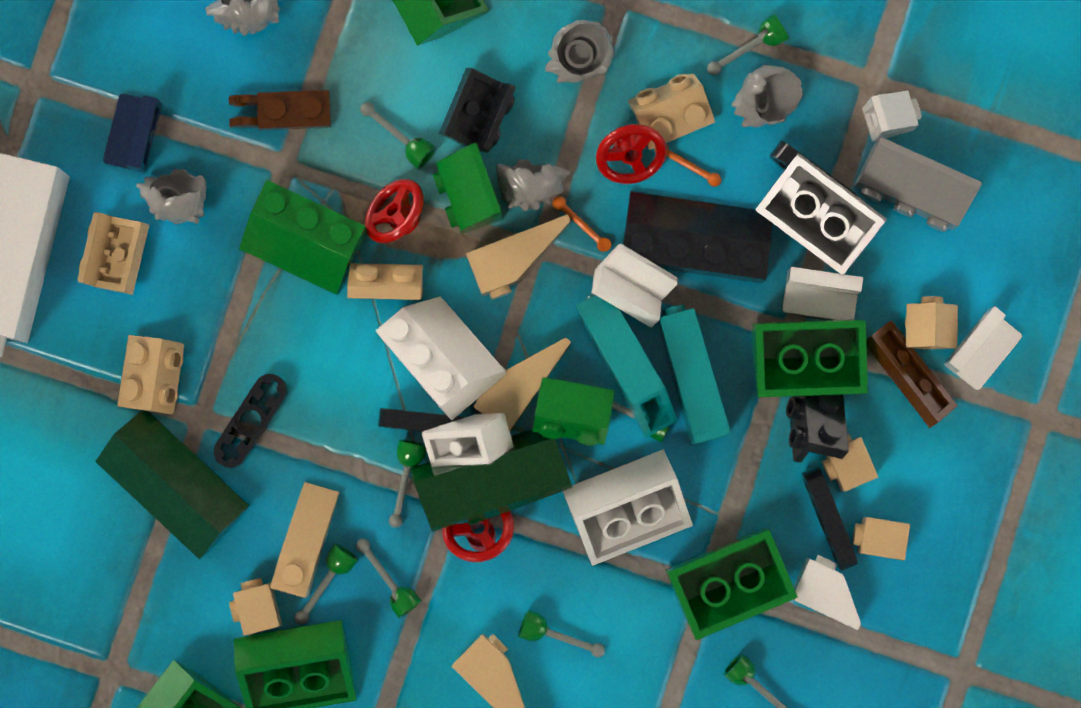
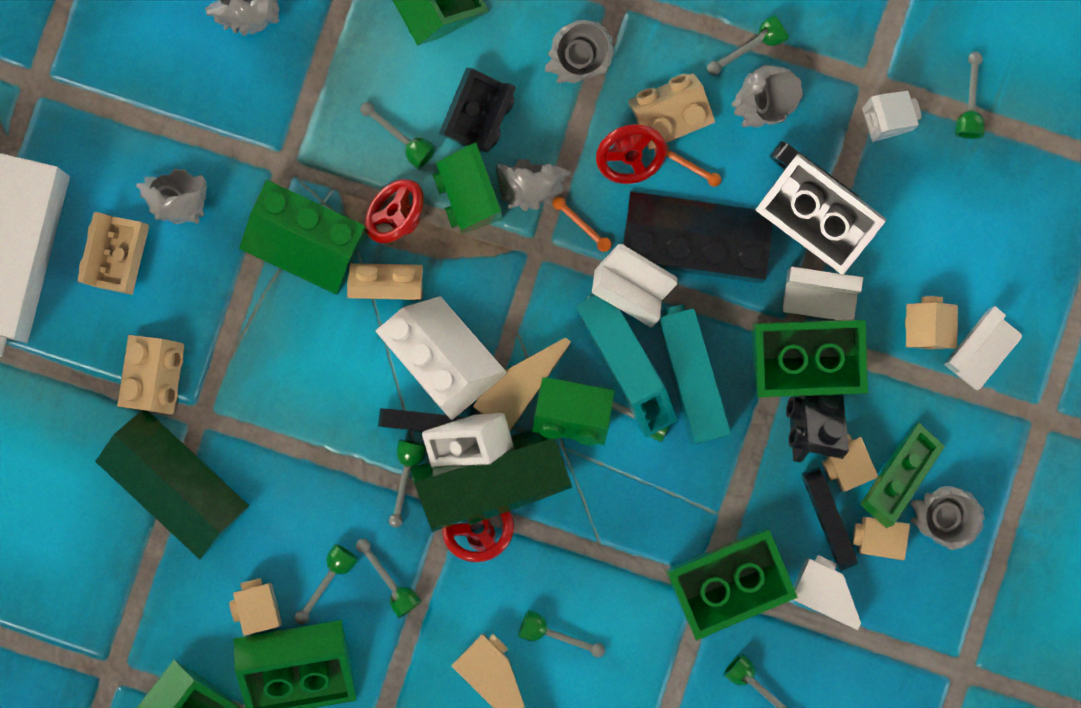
dark blue panel [103,94,163,173] -> none
black beam [214,374,288,468] -> none
reddish brown hinge [229,90,331,130] -> none
tan slope [270,482,339,598] -> none
tan slope [466,214,570,300] -> none
white slope [563,449,693,566] -> none
light grey slope [854,137,982,232] -> none
reddish brown plate [866,320,958,428] -> none
none -> green plate [860,423,945,528]
none -> light grey hair [910,486,985,550]
none -> hinge [955,52,985,139]

